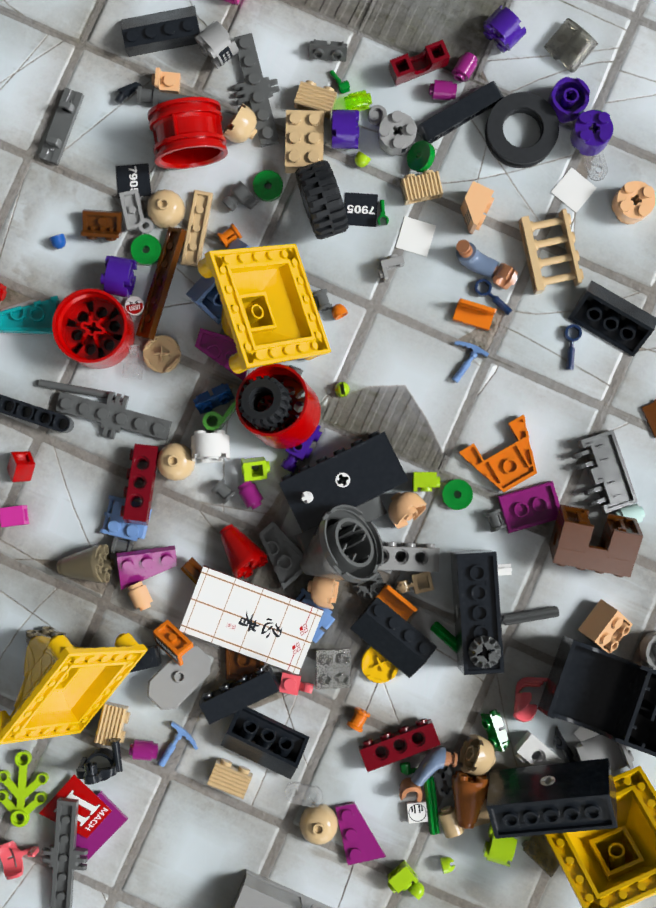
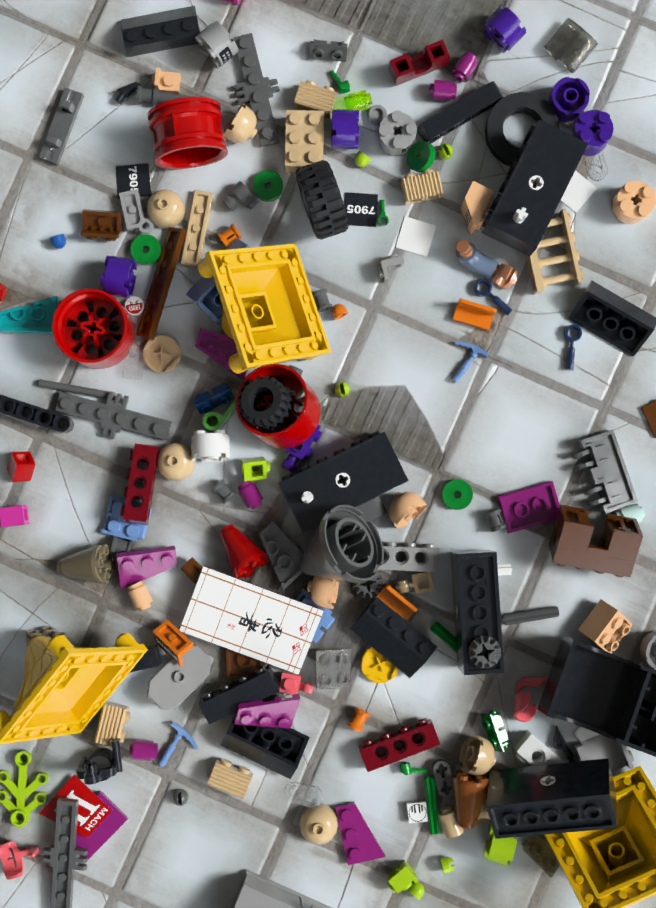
piece [399,747,458,802] -> none
lime brick [412,472,440,492] -> none
orange wing [458,415,537,493] -> none
none -> dark grey hinge [173,789,189,806]
none -> magenta wing [234,694,300,729]
none -> lime hinge [437,143,453,160]
none -> black piece [481,120,588,257]

